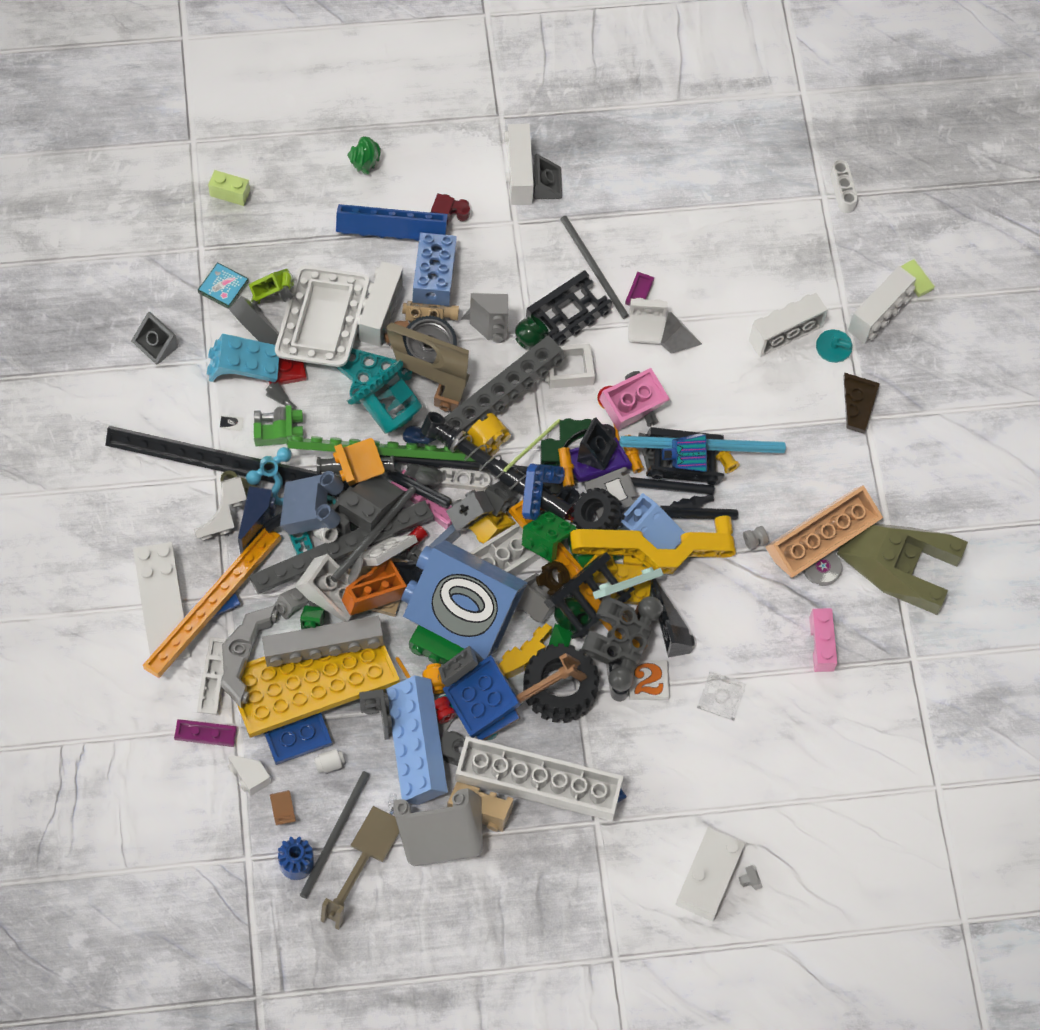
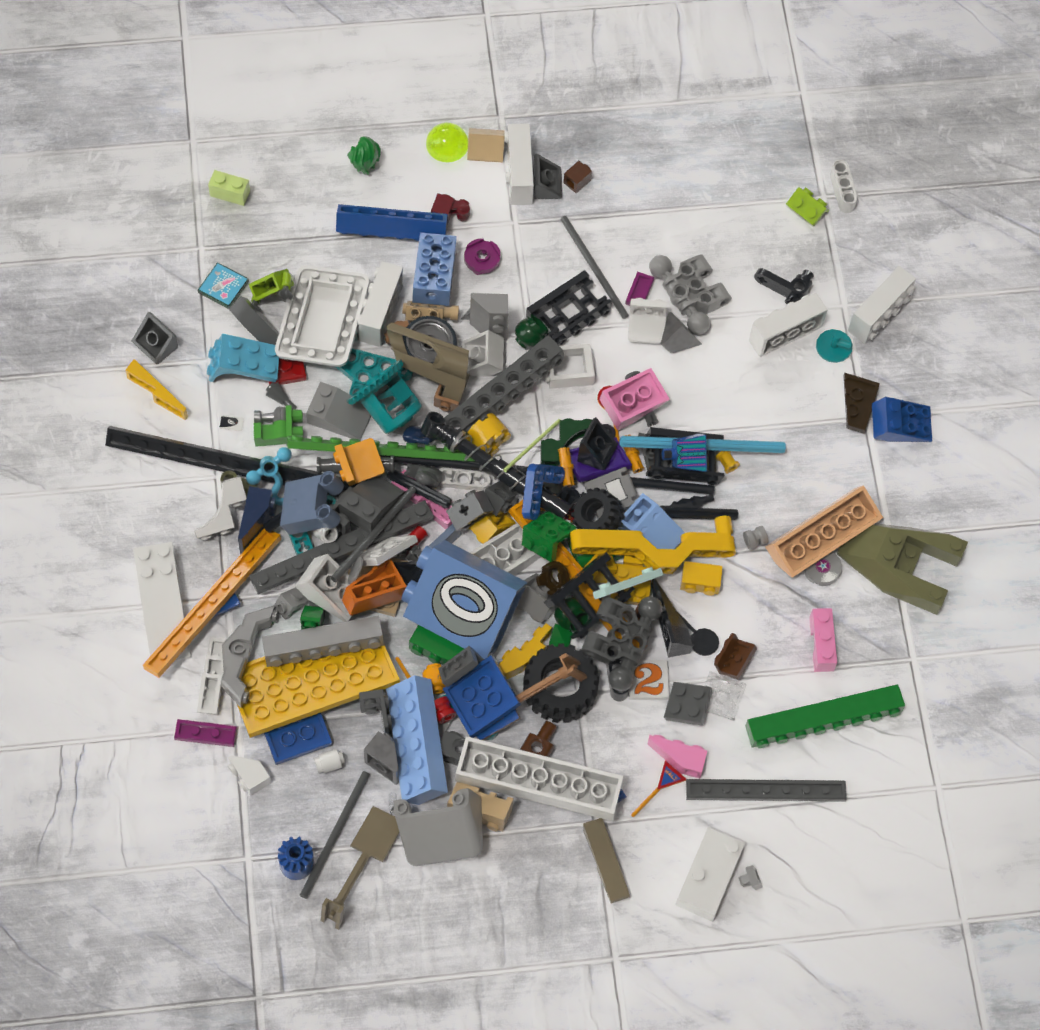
medium nougat bracket [270,790,296,825] -> none
yellowish green tile [900,259,935,298] -> none
none -> yellow slope [125,359,188,420]
none -> light grey slope [306,382,371,440]
none -> flat silver slope [364,731,399,785]
none -> clear neon green piece [426,122,468,162]
none -> white slope [461,330,504,377]
none -> magenta plate [464,238,500,275]
none -> tan slope [467,128,505,163]
none -> reddish brown piece [520,721,557,757]
none -> reddish brown brick [563,160,592,193]
none -> dark tan slope [583,818,630,903]
none -> piece [631,760,686,817]
none -> bright pink slope [647,735,707,779]
none -> light grey connector [649,254,732,335]
none -> dark grey plate [664,682,713,726]
none -> black piece [676,610,719,656]
none -> yellow brick [680,561,722,596]
none -> dark grey tile [686,779,847,802]
none -> reddish brown bracket [714,633,757,680]
none -> green brick [745,684,905,748]
none -> black piece [754,268,814,305]
none -> lime bracket [786,187,829,226]
none -> blue slope [872,396,932,442]

